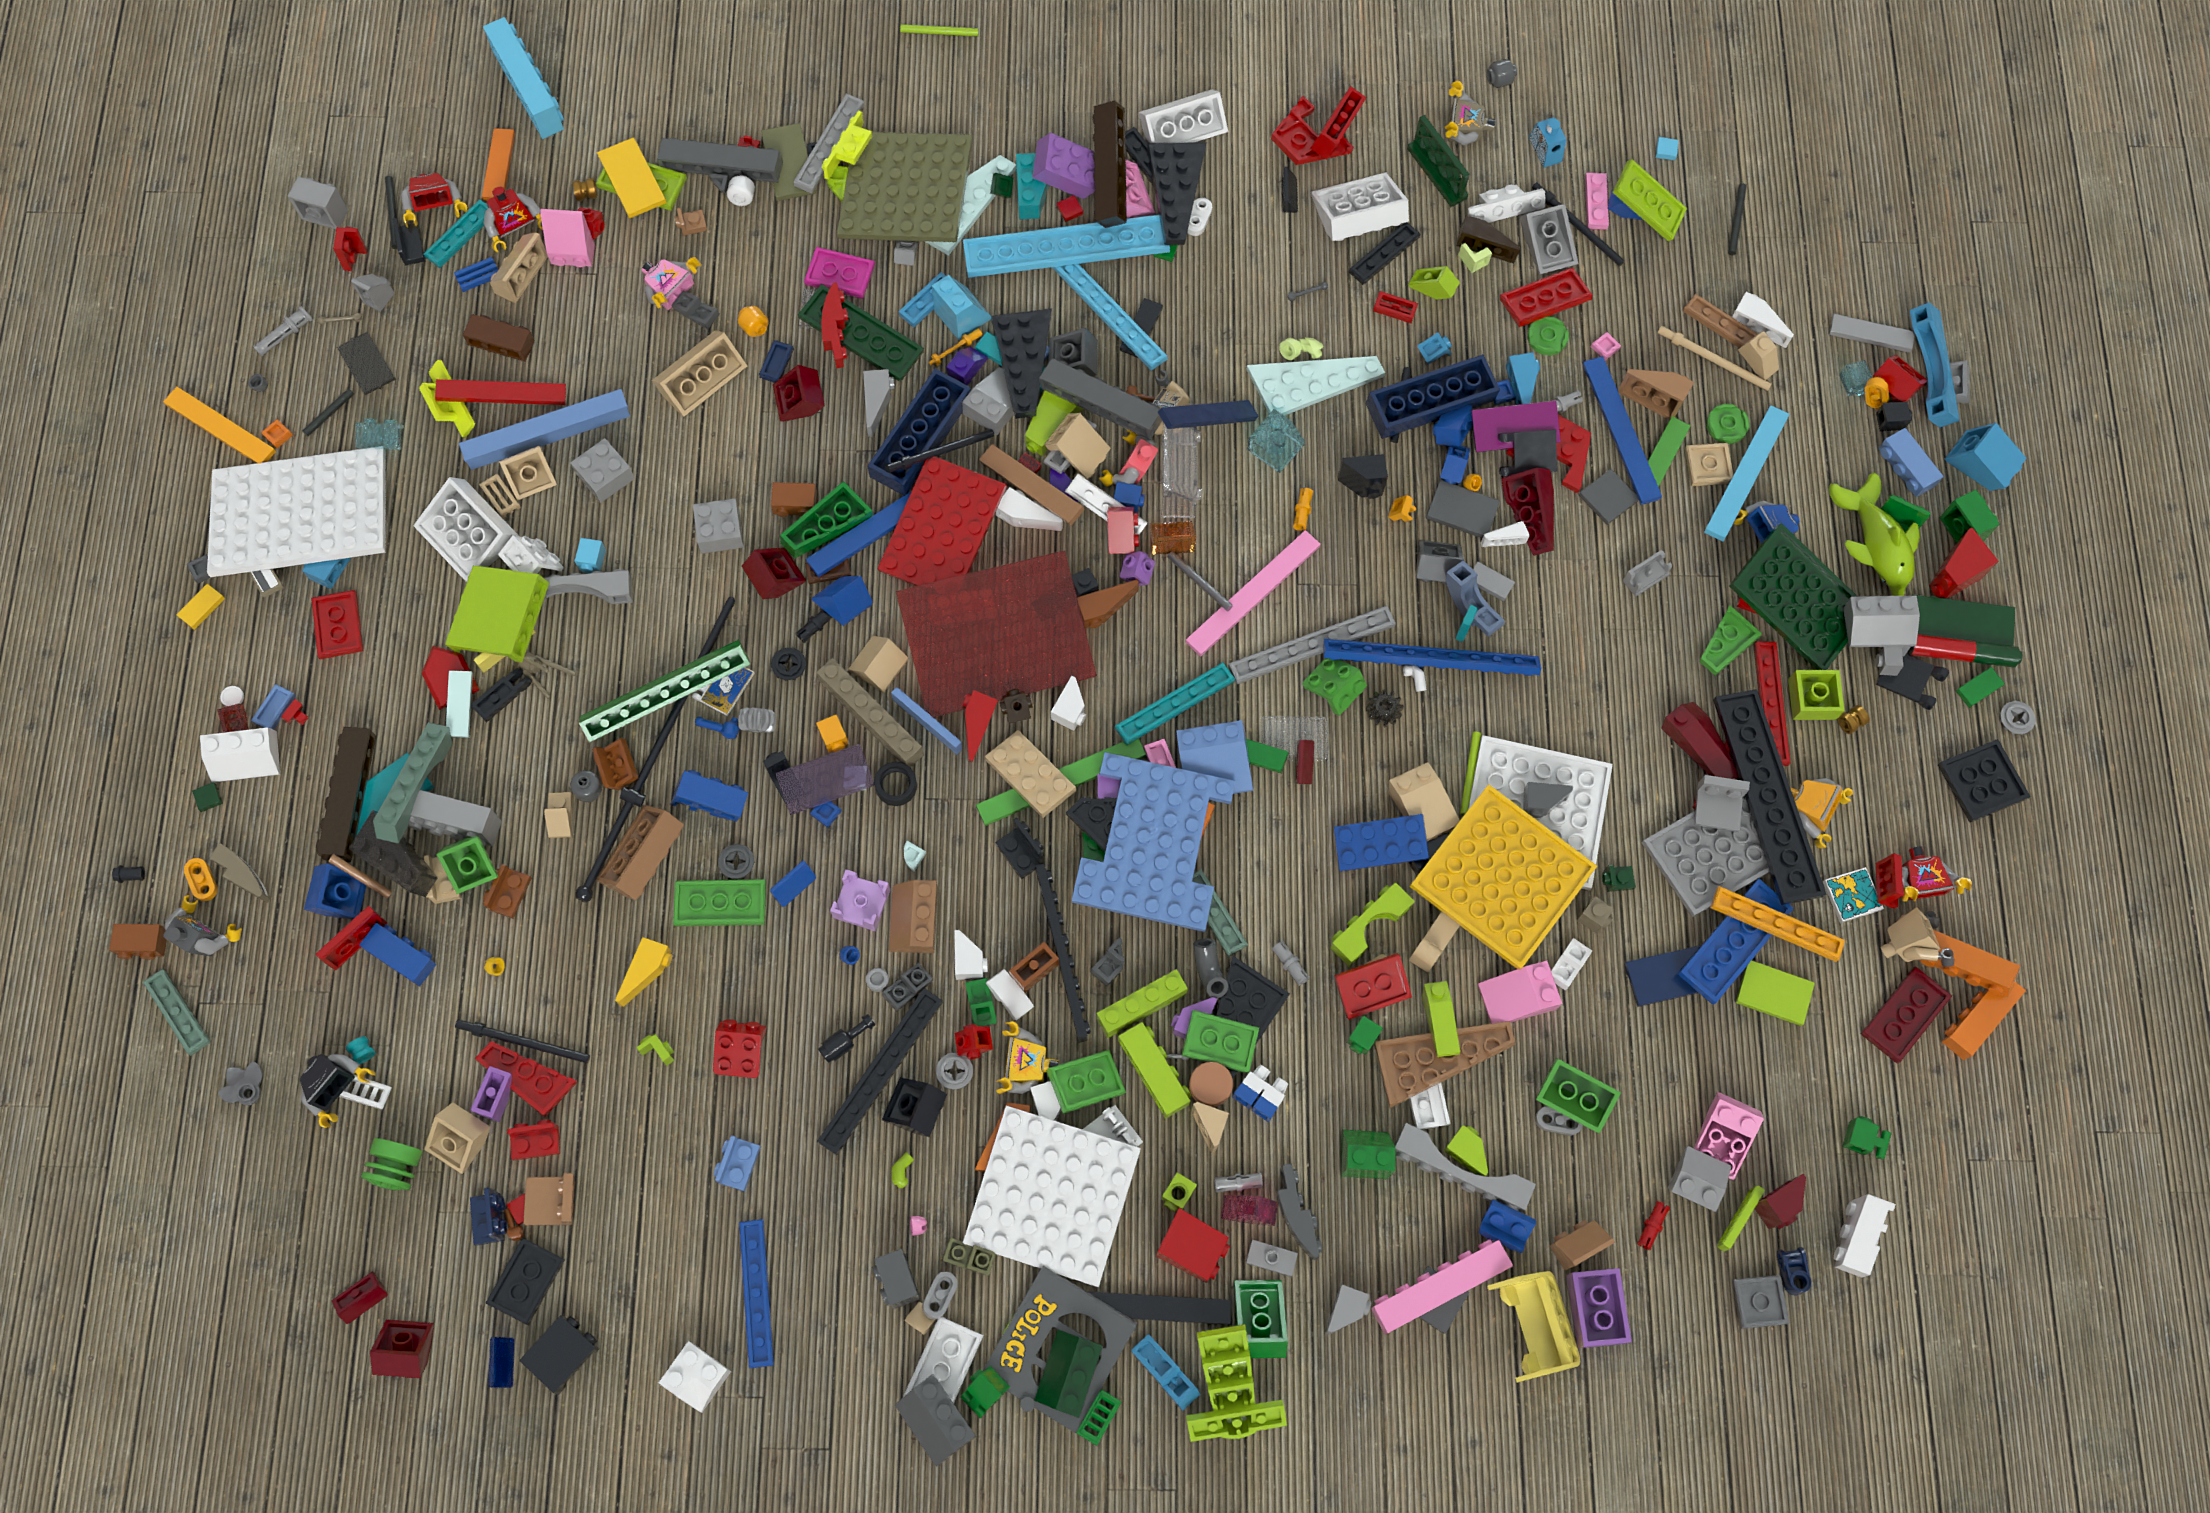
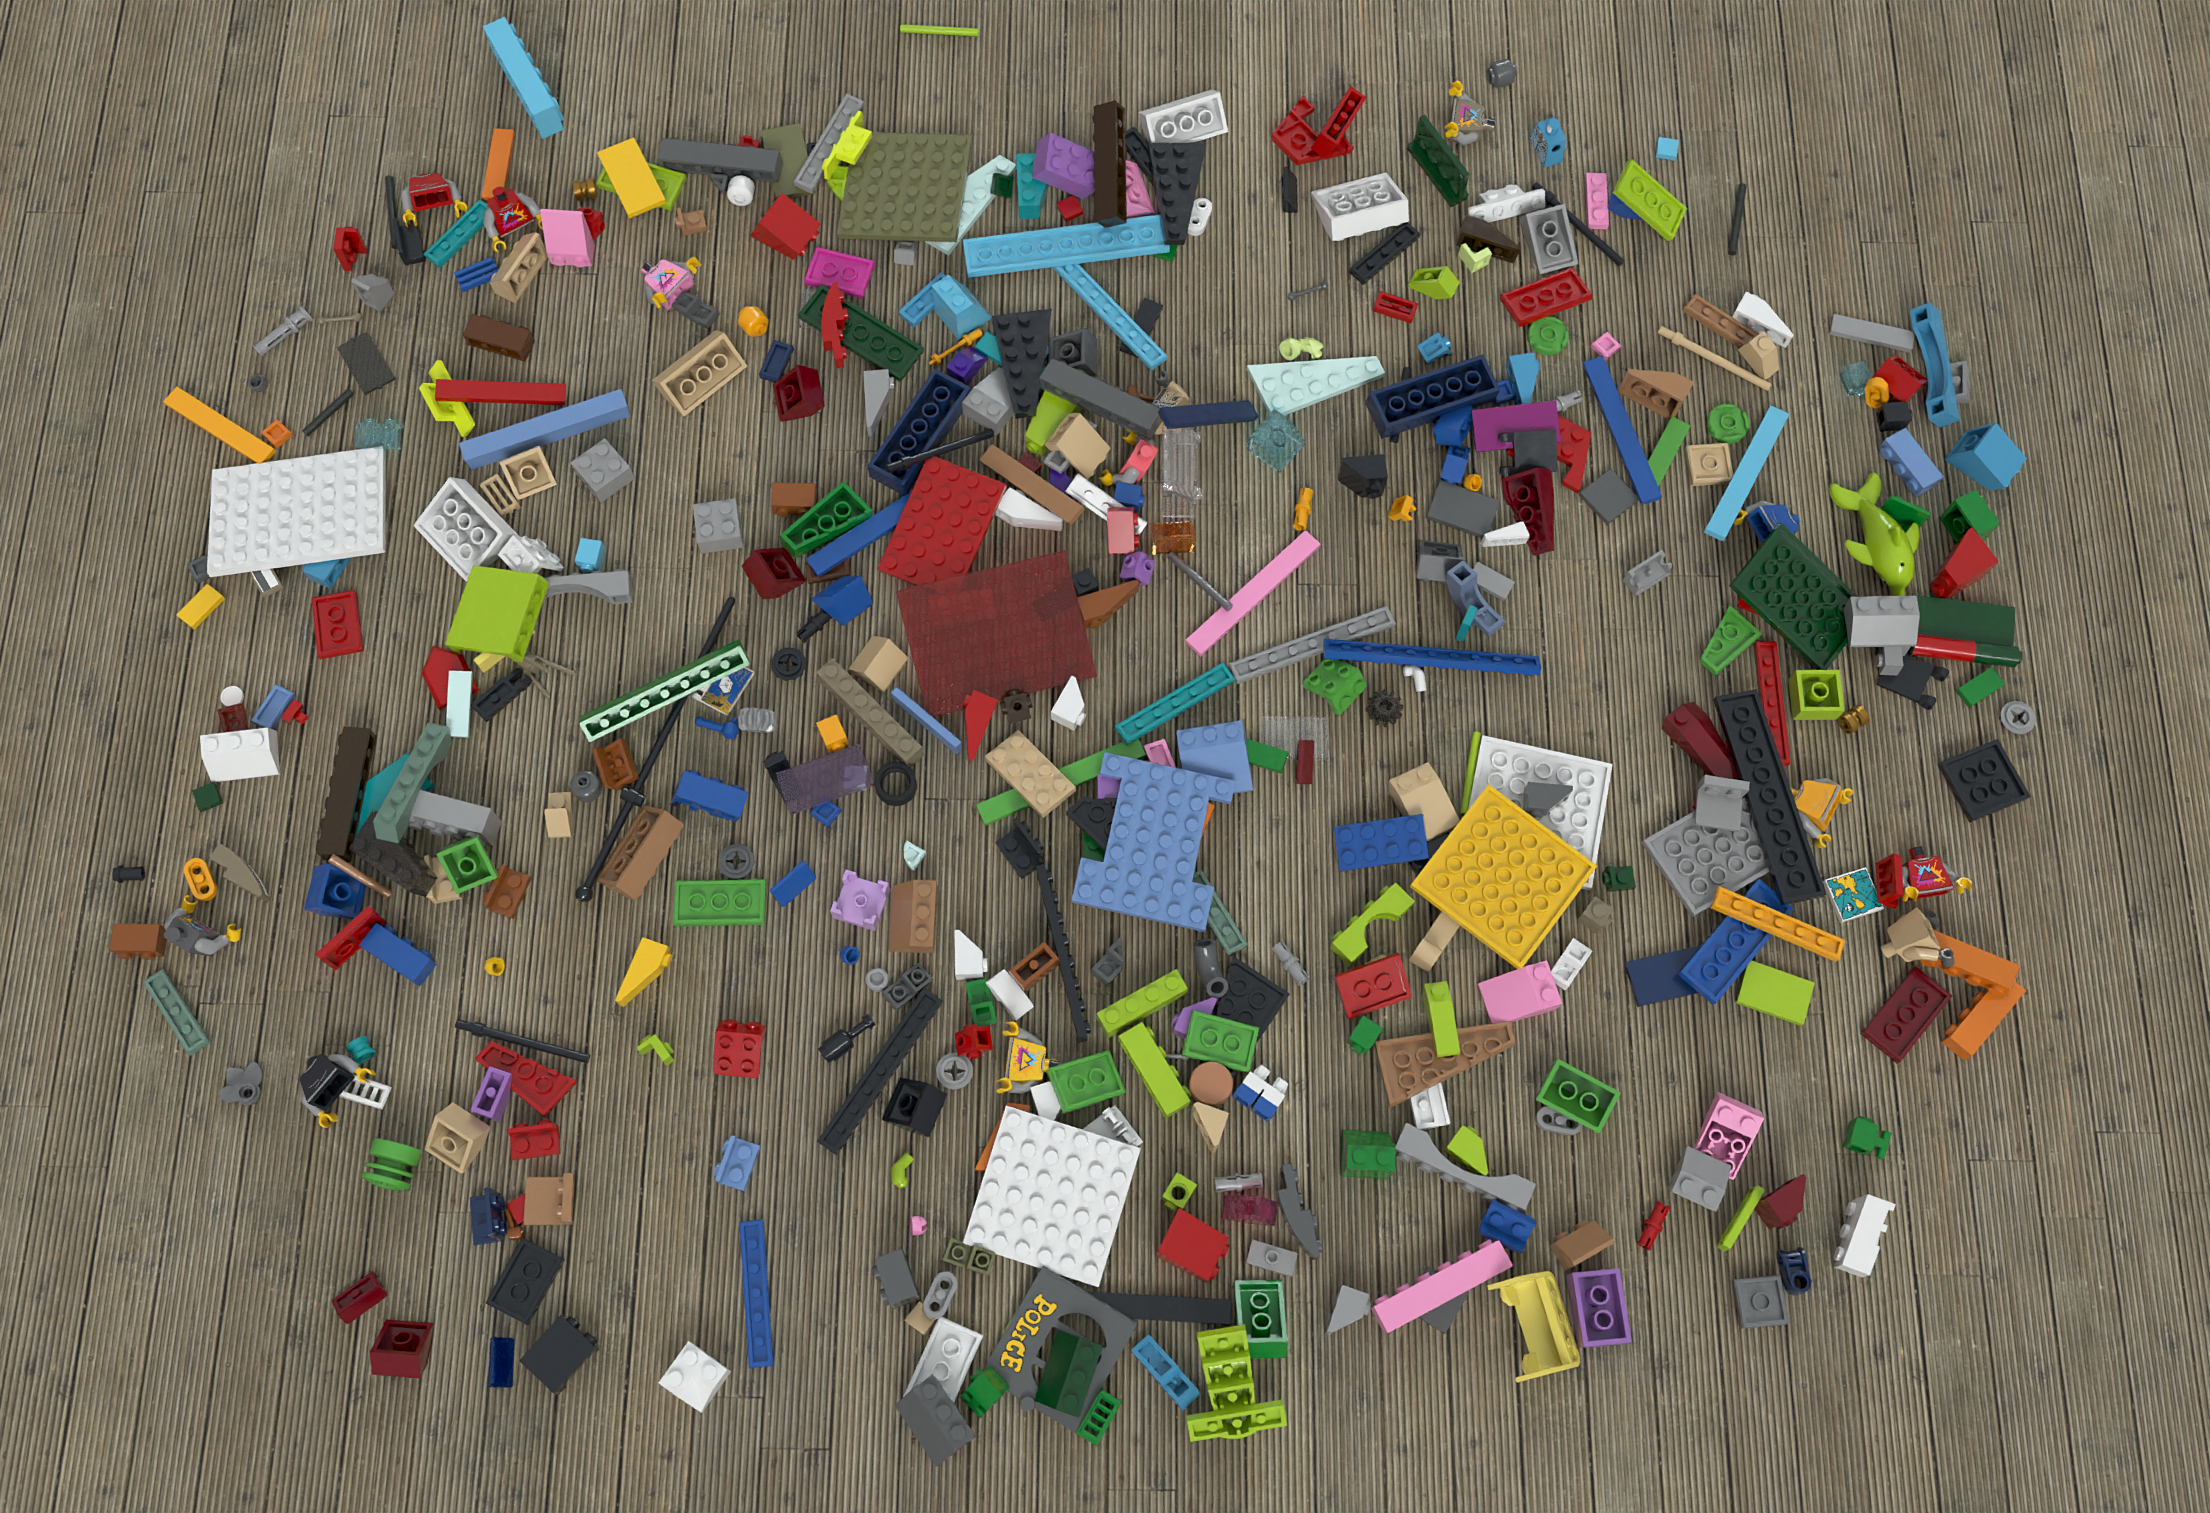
light grey brick [288,176,349,229] -> none
none -> red slope [750,193,821,260]

